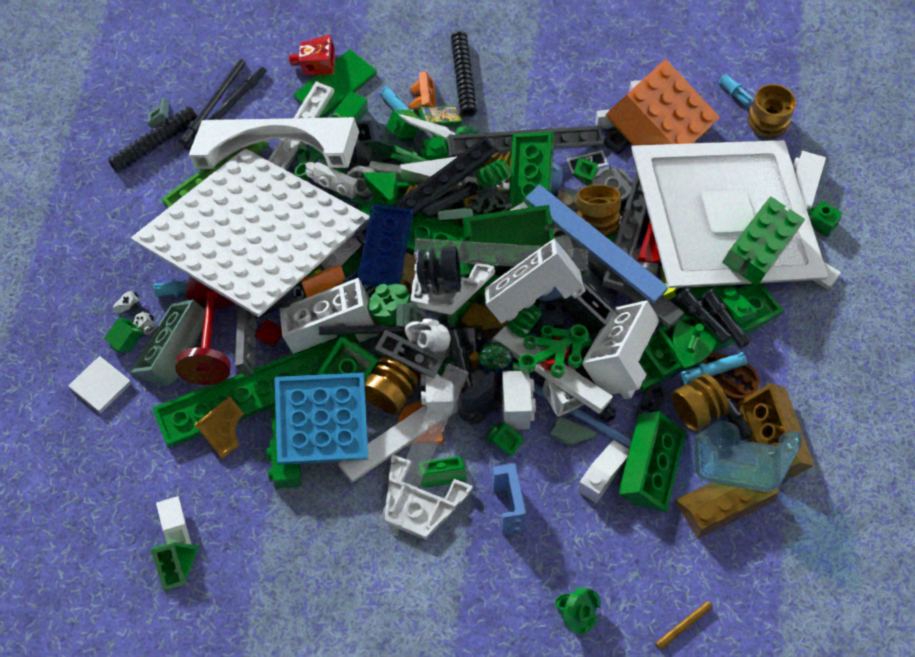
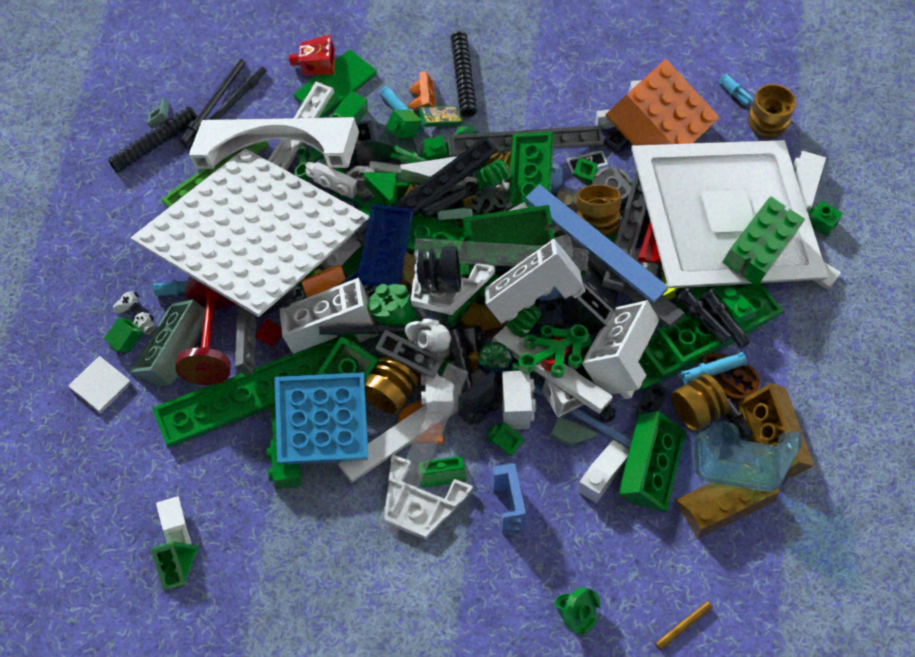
pearl gold tile [194,397,243,459] -> none
sand green tile [397,302,426,326] -> none
white bar [398,114,455,142] -> none
green shield [673,321,717,369] -> none

